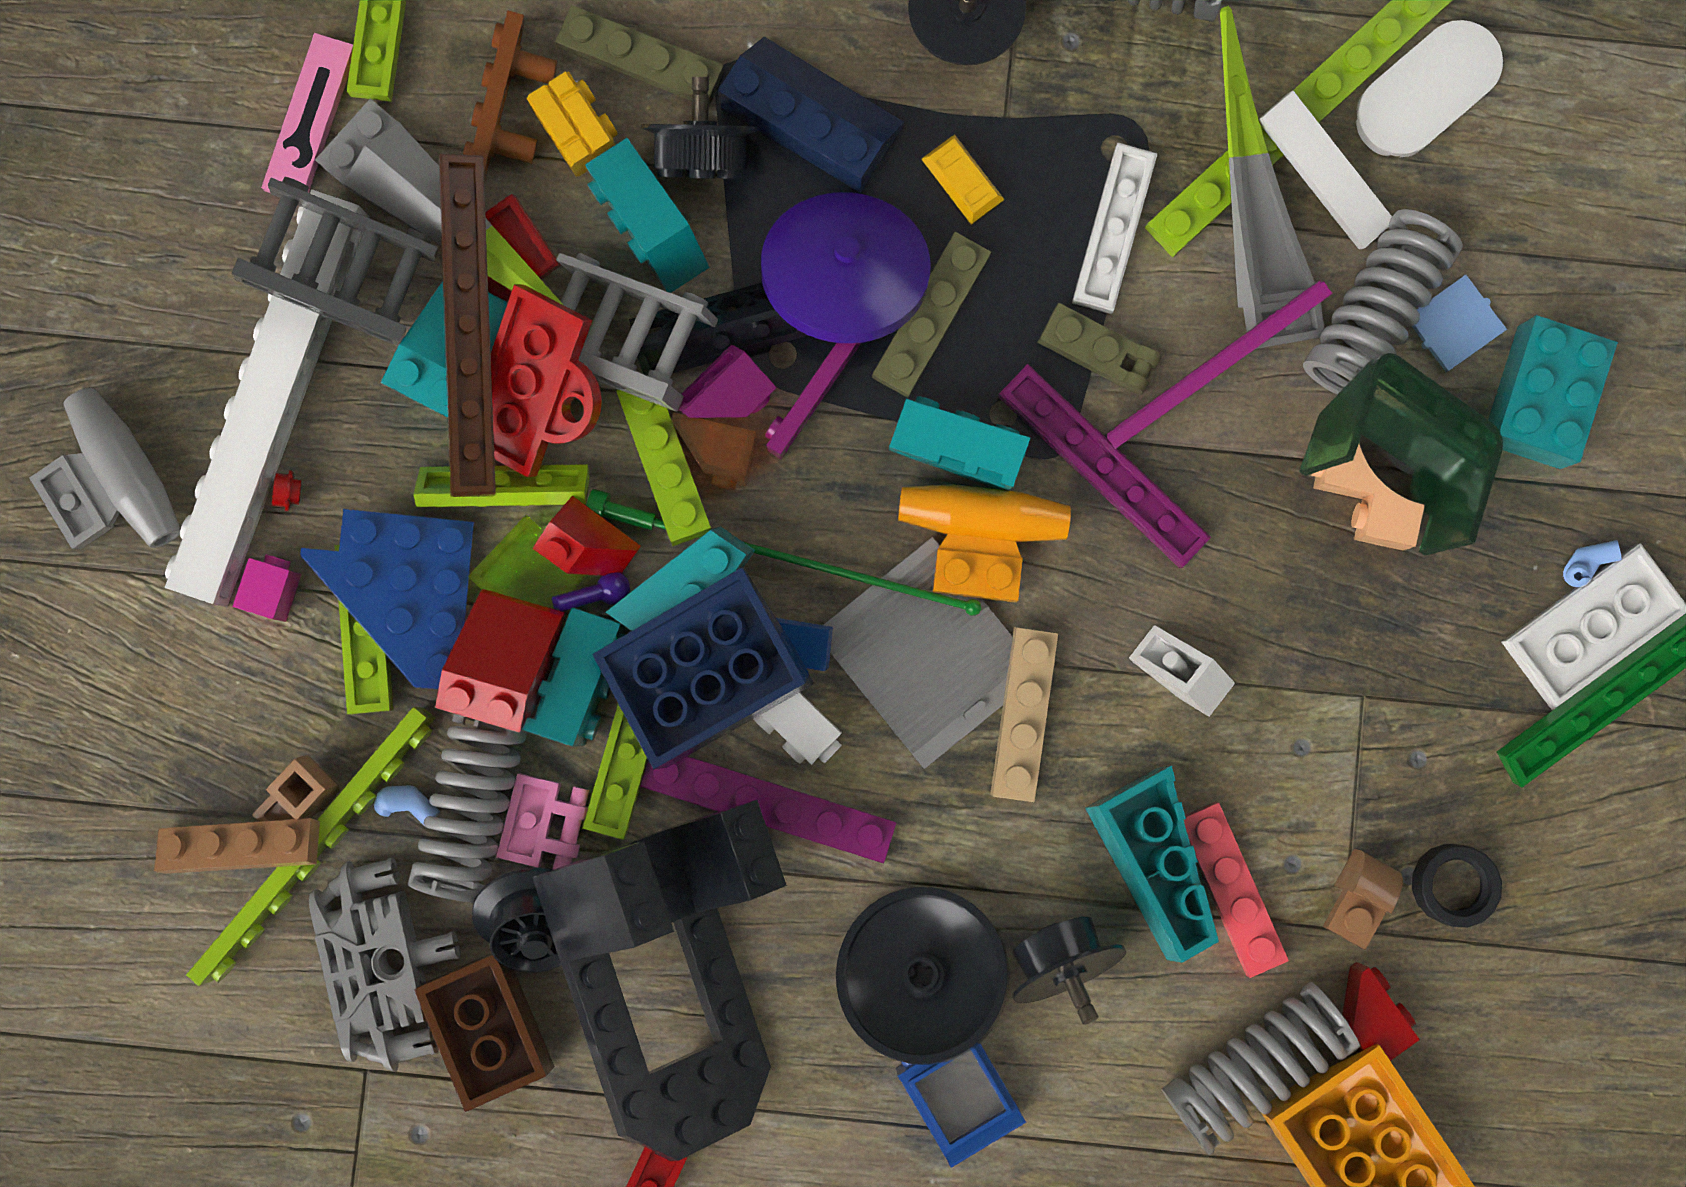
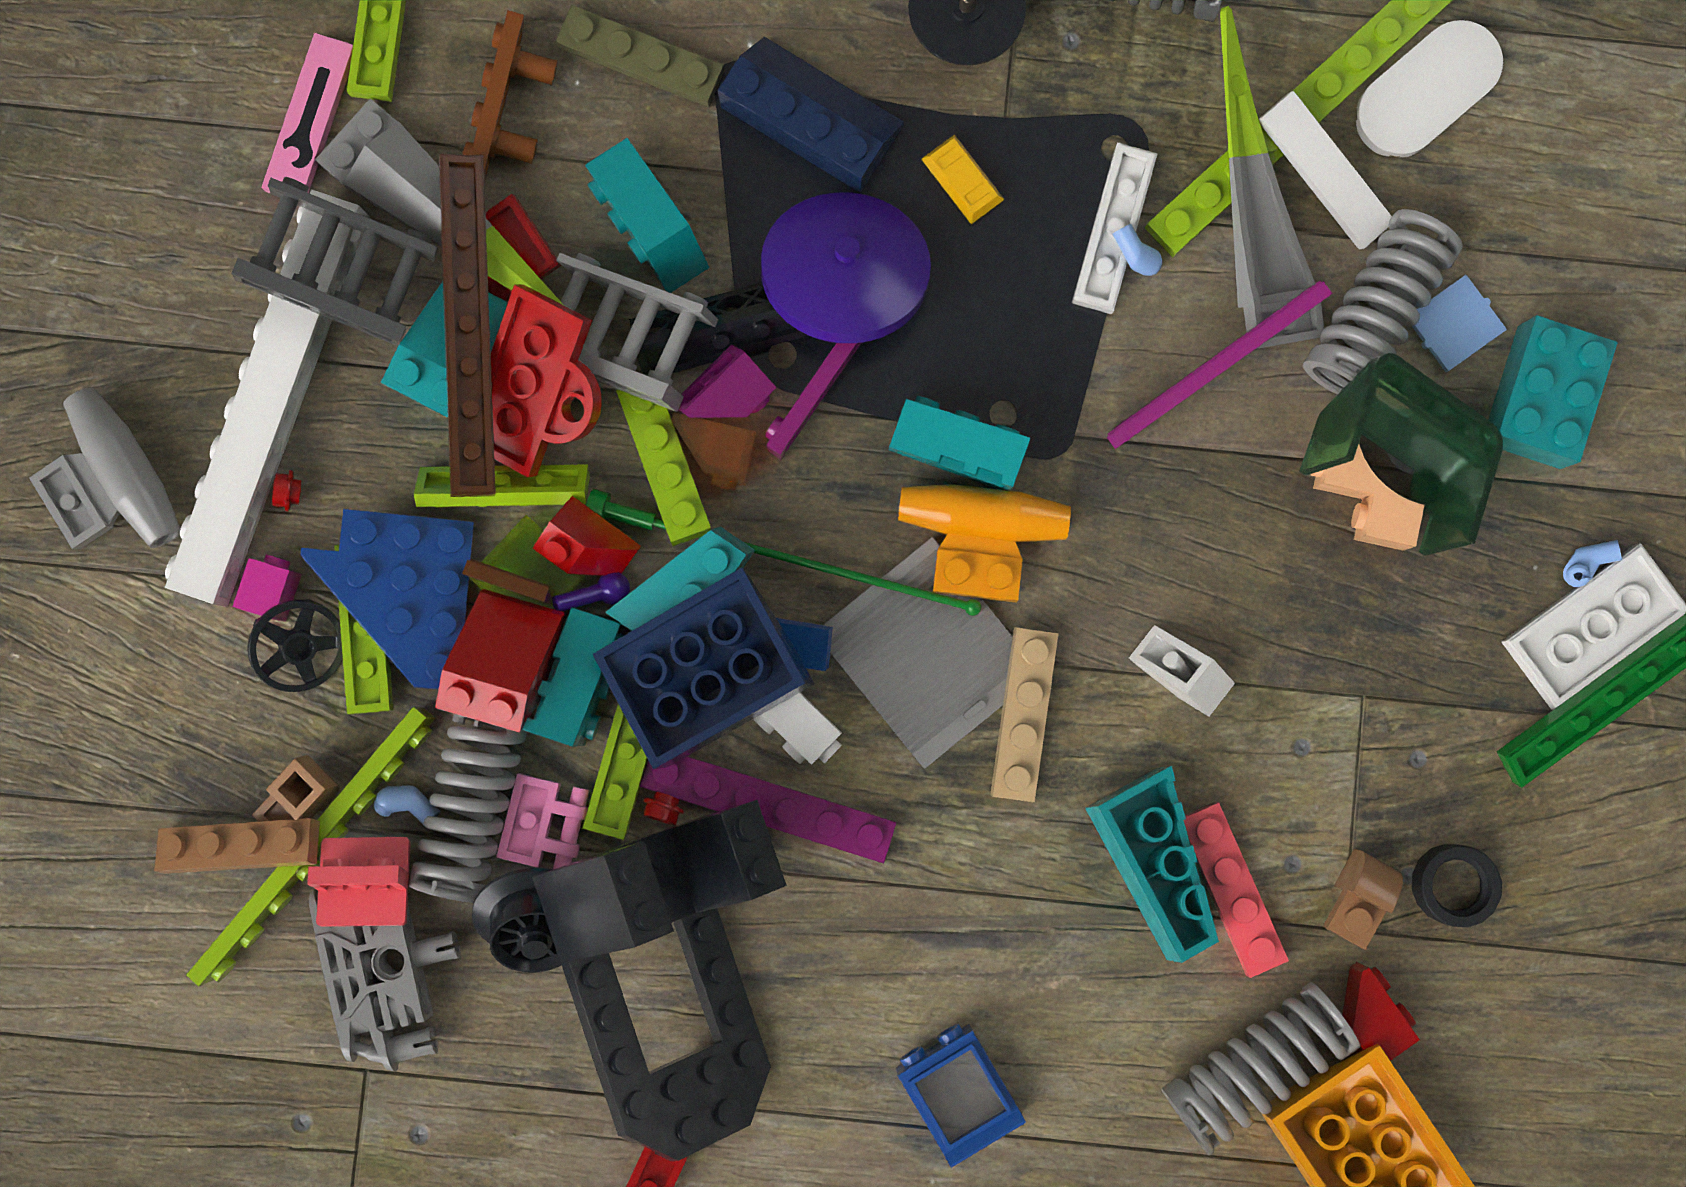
reddish brown brick [414,953,555,1112] -> none
yellow brick [526,71,618,177] -> none
black piece [641,77,760,179] -> none
black dish [836,887,1010,1065] -> none
olive plate [872,232,991,398] -> none
magenta tile [998,364,1211,568] -> none
black piece [1012,916,1126,1025] -> none
olive plate [1037,303,1162,395] -> none
none -> black wheel [247,599,343,692]
none -> coral bracket [307,837,411,927]
none -> reddish brown tile [462,558,556,605]
none -> red plate [643,792,684,826]
none -> light blue arm [1113,224,1162,276]

